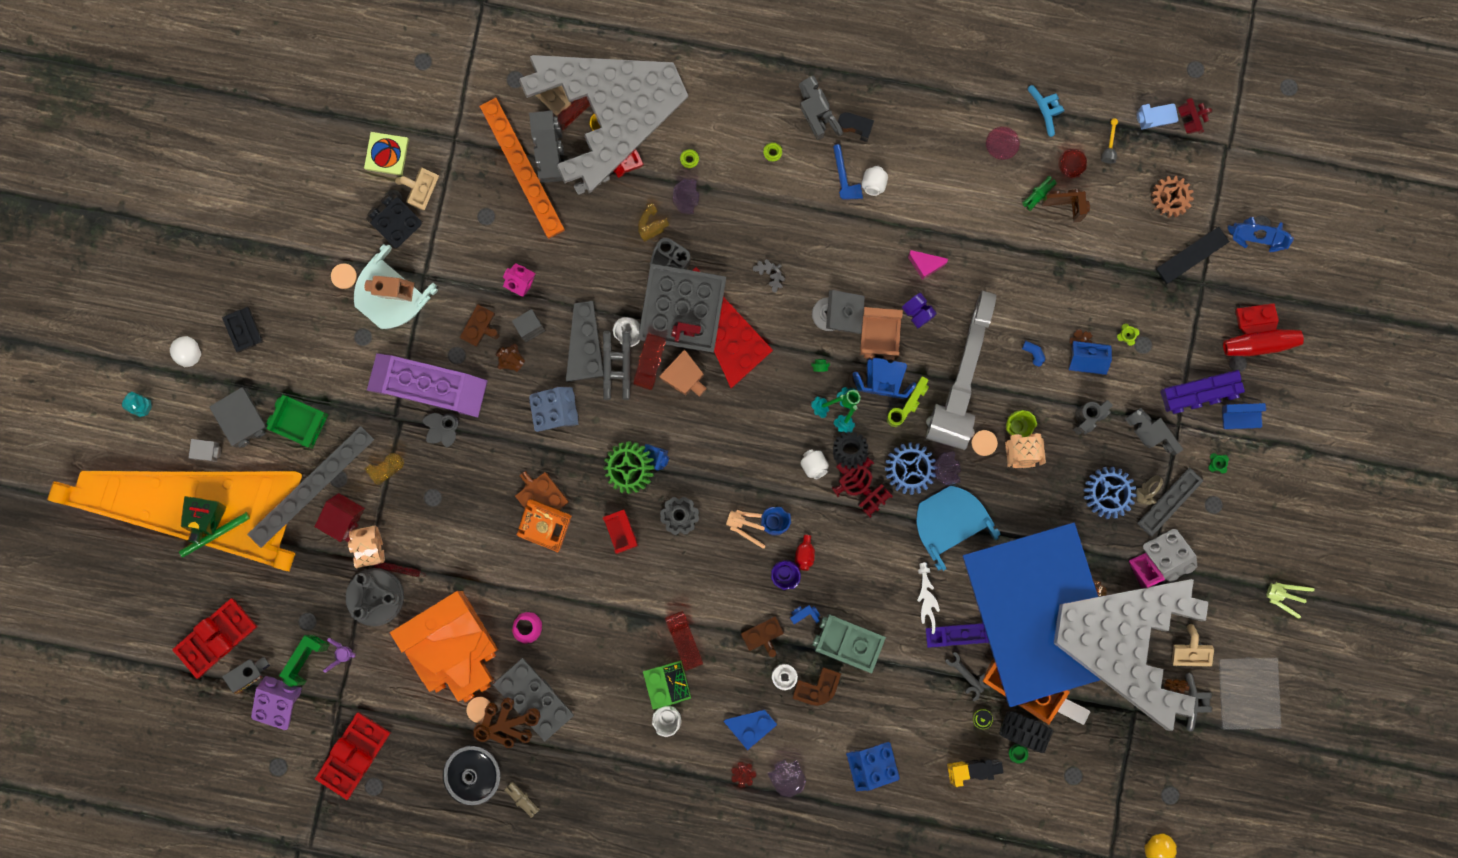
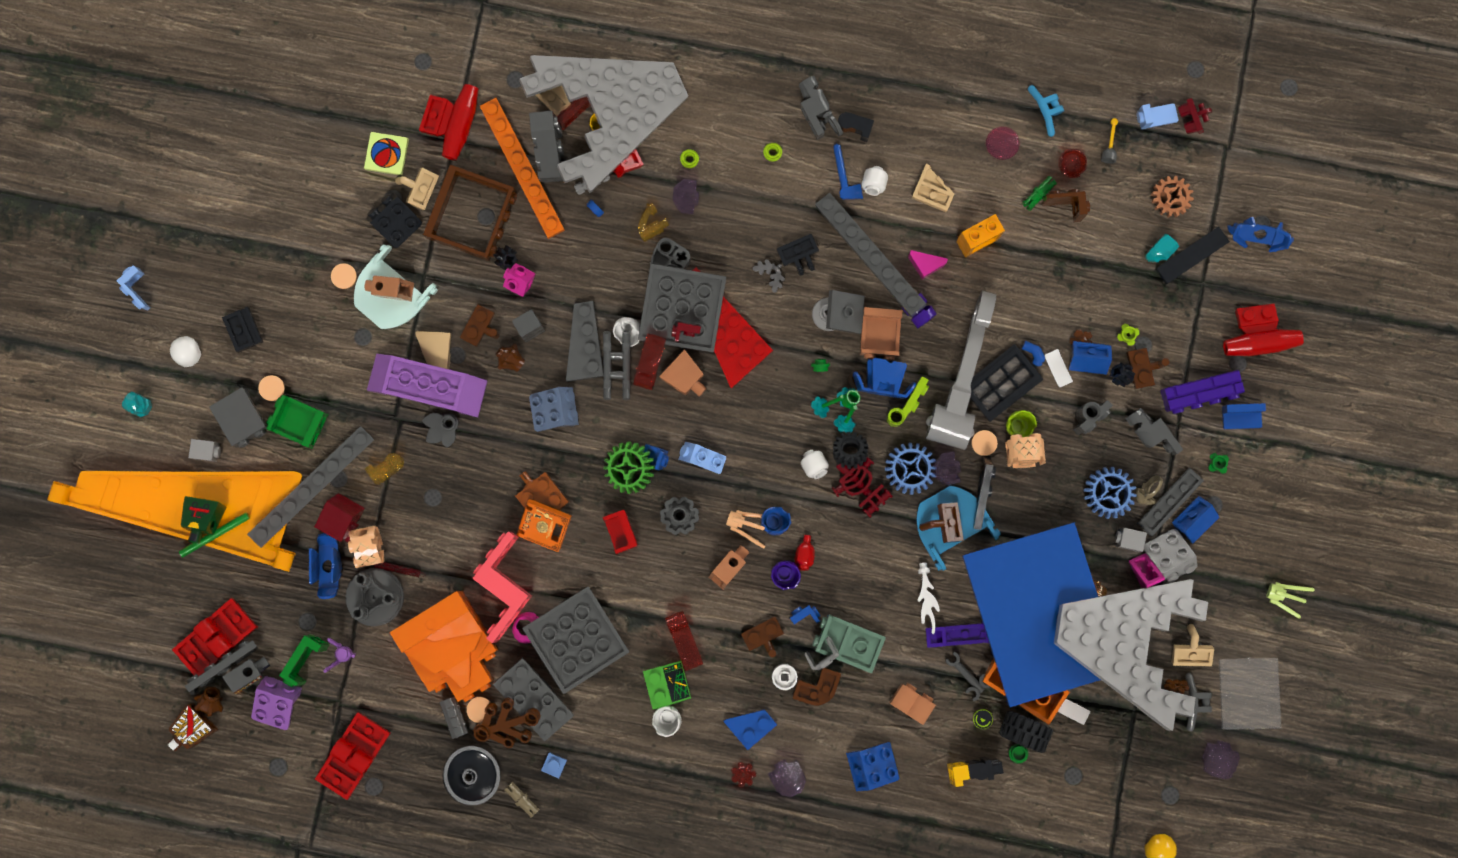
none -> light blue bracket [117,265,150,311]
none -> torso [168,703,219,751]
none -> dark grey wing [185,640,258,696]
none -> reddish brown rock [194,687,223,717]
none -> light nougat piece [259,375,285,401]
none -> blue piece [309,533,342,599]
none -> tan slope [416,331,451,369]
none -> red plate [419,84,479,161]
none -> reddish brown window [423,165,517,261]
none -> dark grey axle [439,696,469,739]
none -> coral bracket [473,531,532,643]
none -> black gear [493,245,518,270]
none -> dark grey plate [522,586,629,694]
none -> medium blue plate [541,752,567,779]
none -> blue tile [587,200,604,217]
none -> light blue bracket [678,442,726,474]
none -> nougat torso [708,545,749,589]
none -> black hinge [776,234,819,276]
none -> light grey piece [804,636,839,670]
none -> dark grey plate [815,193,926,318]
none -> nougat brick [889,682,936,725]
none -> tan wing [912,164,954,212]
none -> reddish brown plate [919,502,964,543]
none -> light orange window [956,214,1005,258]
none -> black piece [970,344,1044,422]
none -> black wing [973,456,996,530]
none -> white sticker [1045,349,1073,387]
none -> black gear [1110,362,1135,387]
none -> light grey brick [1115,528,1147,552]
none -> reddish brown plate [1126,348,1170,389]
none -> teal rock [1145,234,1179,263]
none -> blue panel [1172,496,1220,544]
none -> clear purple hair [1202,740,1240,779]

